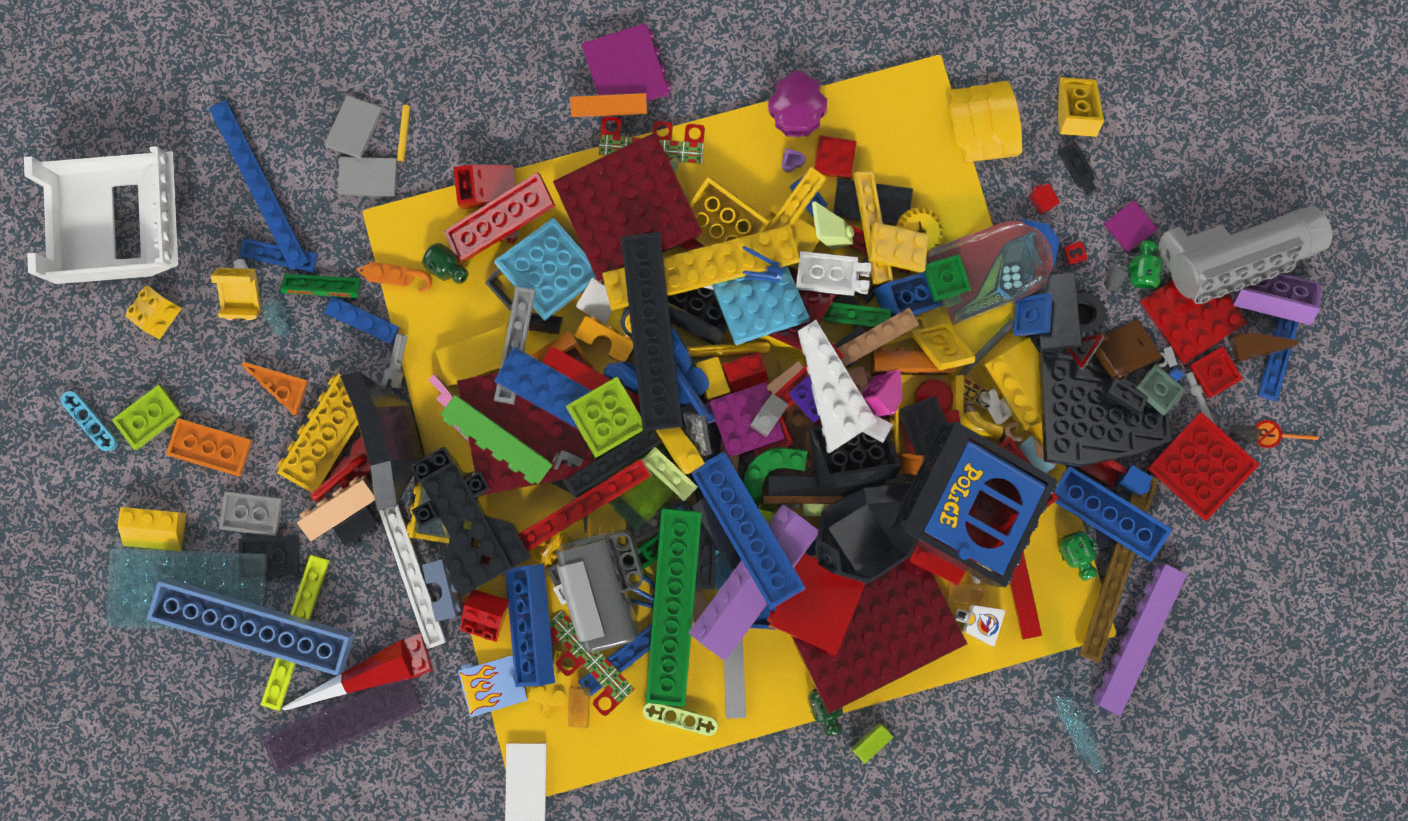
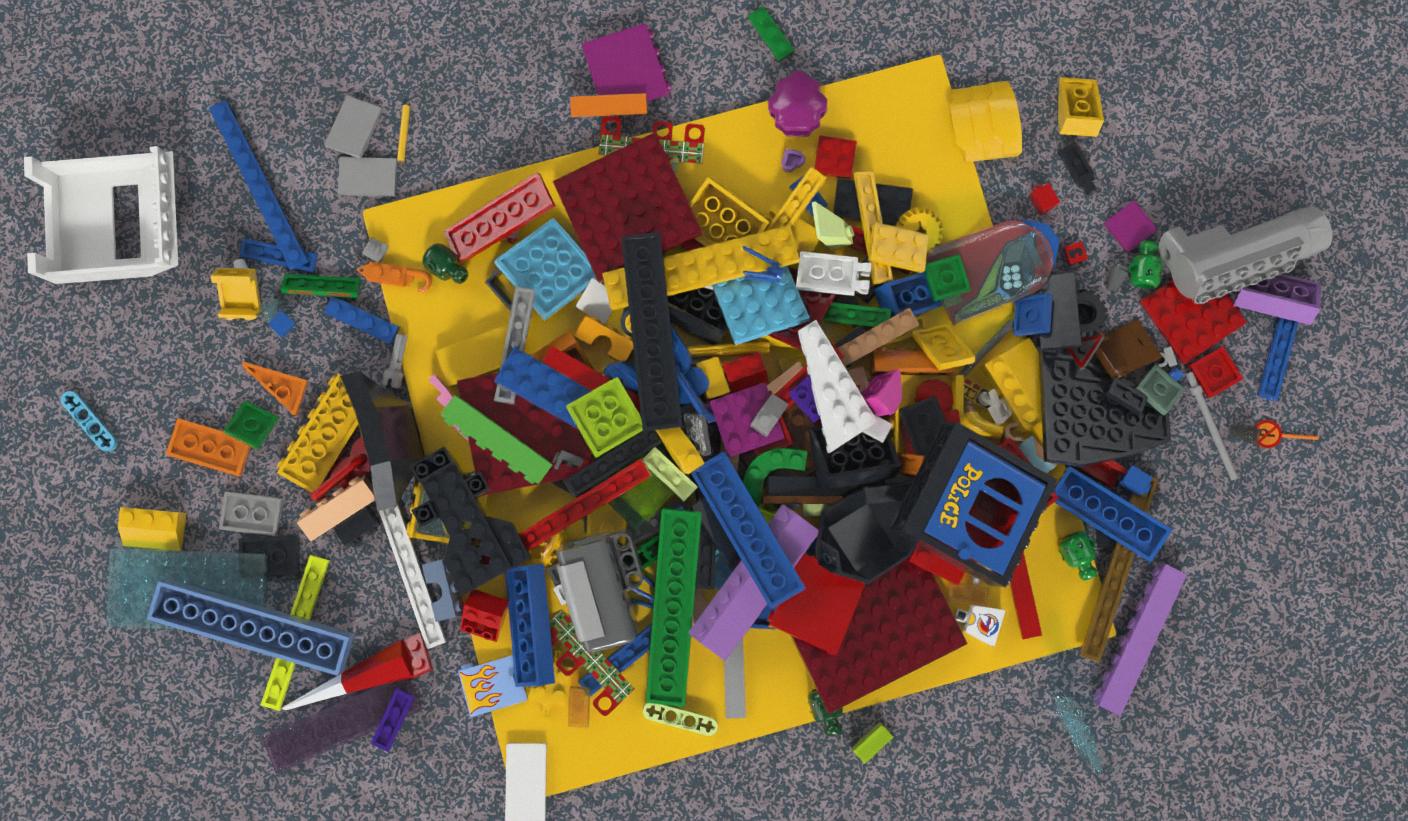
lime plate [112,385,184,450] -> none
yellow bracket [125,286,182,340] -> none
red slope [453,164,516,210] -> none
black plate [528,313,563,334] -> none
red plate [1146,412,1260,521] -> none
reddish brown slope [1230,331,1299,363] -> none
none -> green tile [223,400,279,450]
none -> blue tile [268,310,296,338]
none -> light grey tile [362,237,389,263]
none -> dark purple plate [370,688,415,752]
none -> green plate [747,6,795,62]

